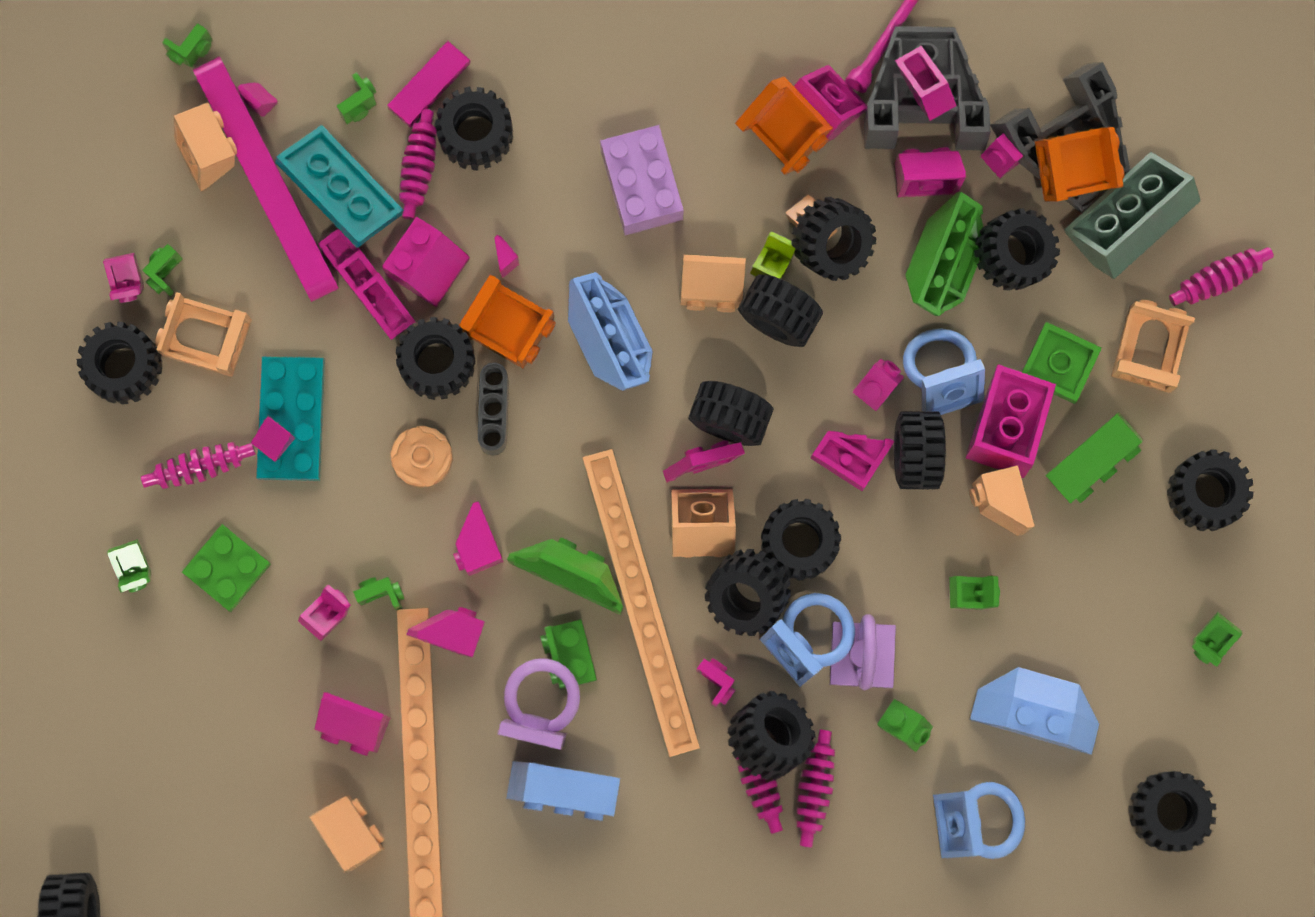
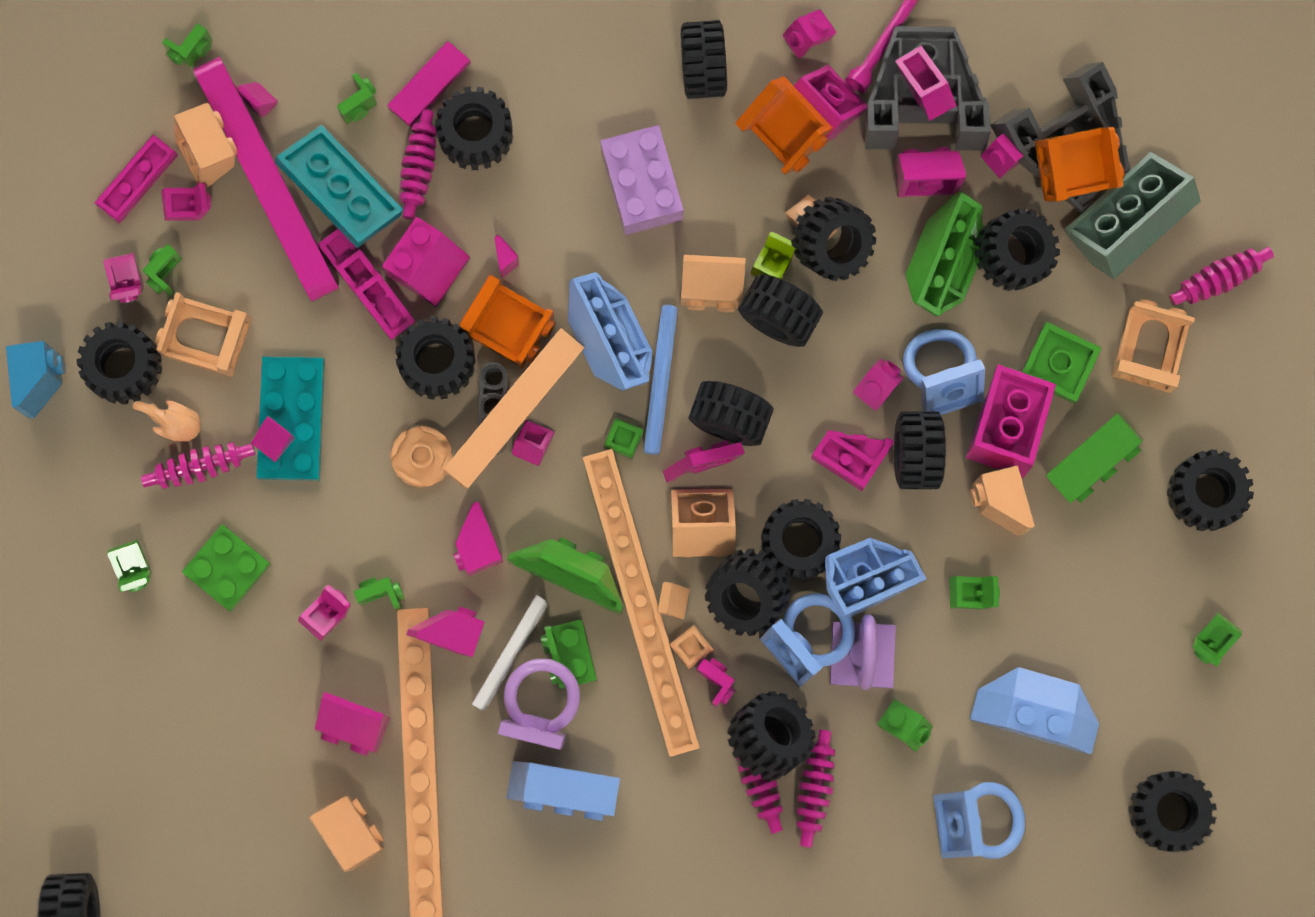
none -> dark azure slope [6,341,66,418]
none -> dark pink tile [94,134,178,224]
none -> light nougat piece [133,401,201,441]
none -> dark pink bracket [161,183,211,221]
none -> light nougat tile [443,328,585,490]
none -> white tile [472,595,548,712]
none -> dark pink slope [512,420,554,466]
none -> bright green tile [604,418,644,459]
none -> light blue axle [644,305,678,455]
none -> light nougat tile [658,582,690,619]
none -> light nougat tile [670,625,713,670]
none -> black tyre [680,20,727,99]
none -> dark pink bracket [783,9,837,58]
none -> light blue wedge [825,538,926,620]

